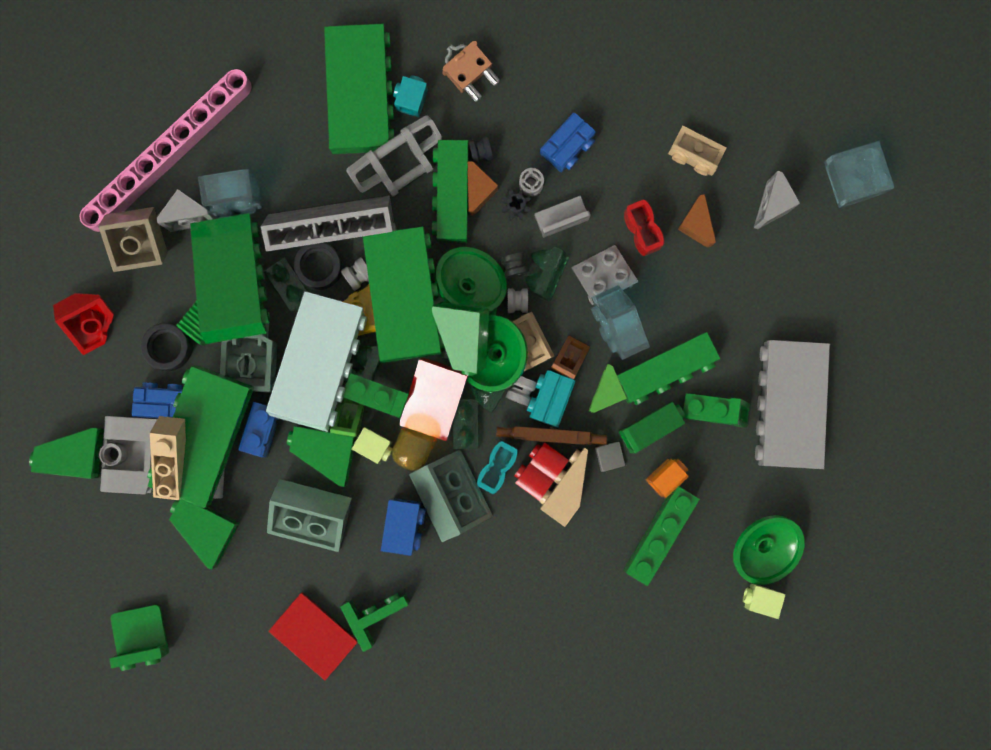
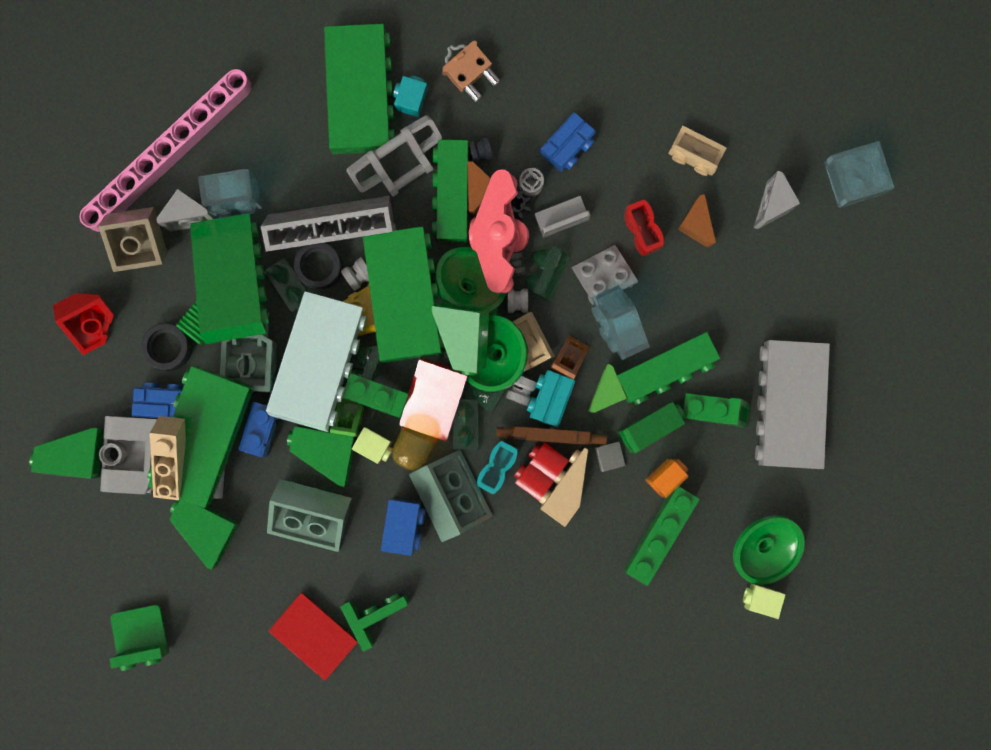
none -> coral piece [469,169,529,293]

